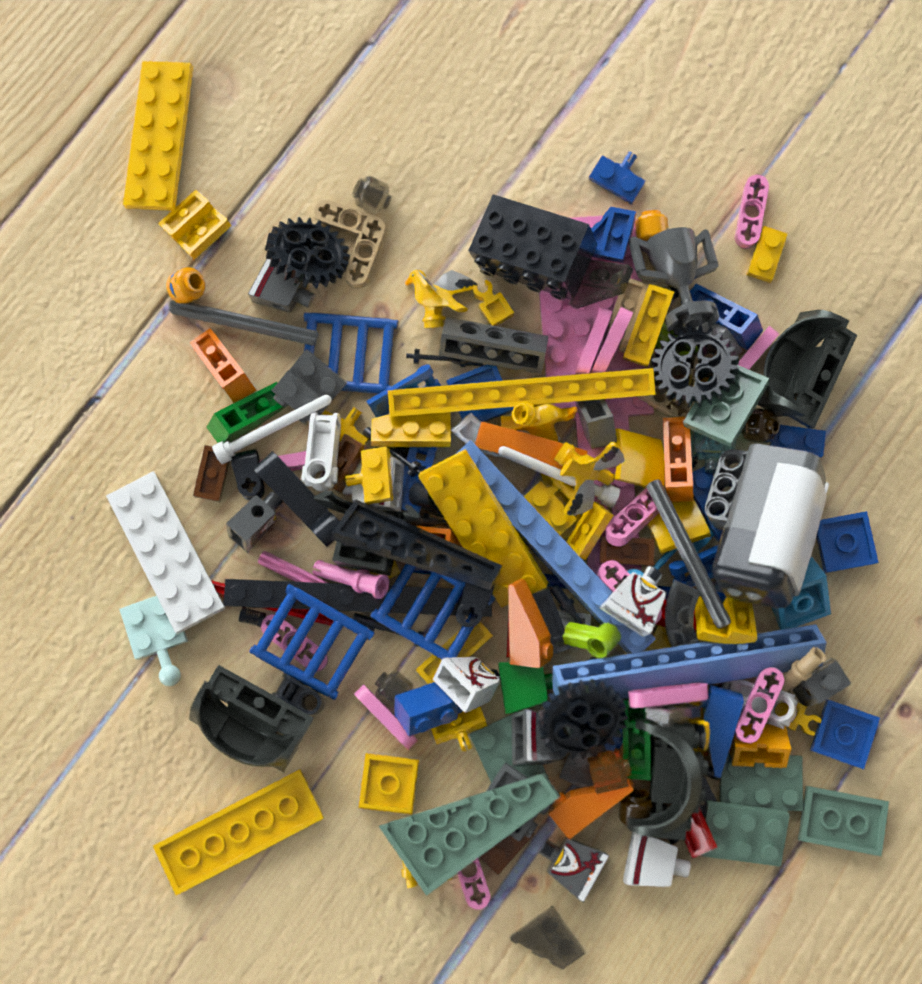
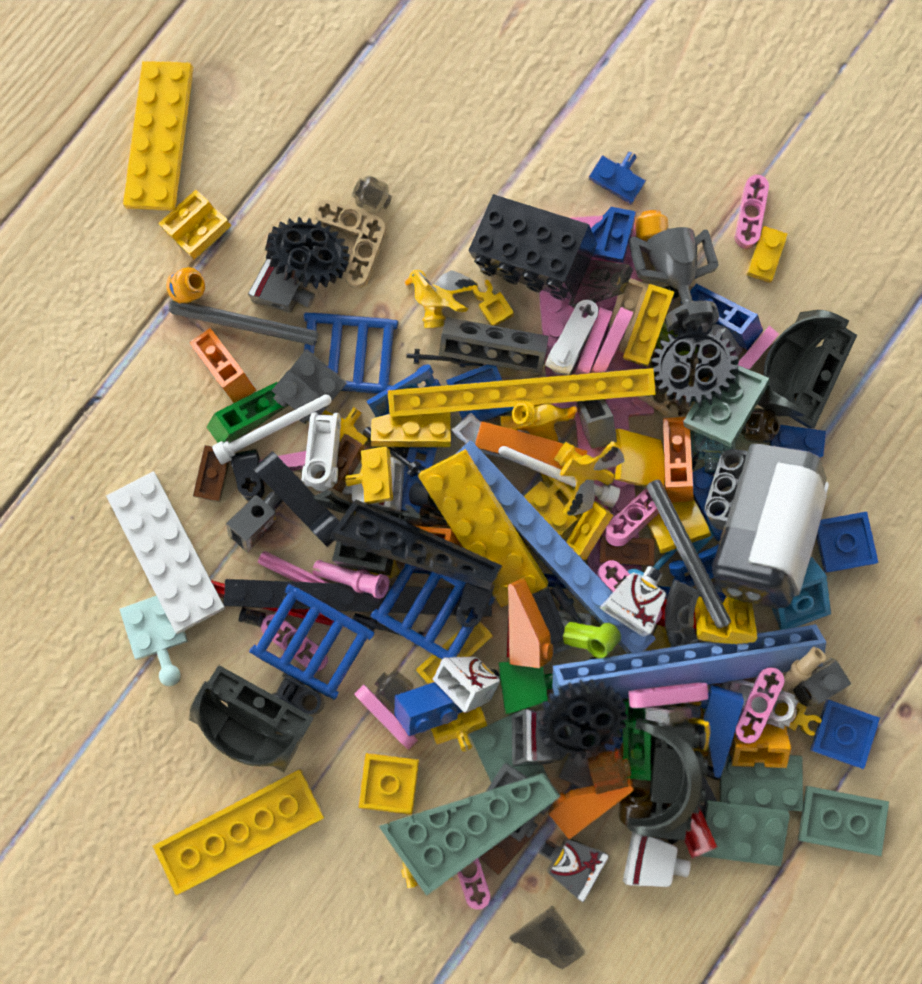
none -> white piece [545,300,599,375]

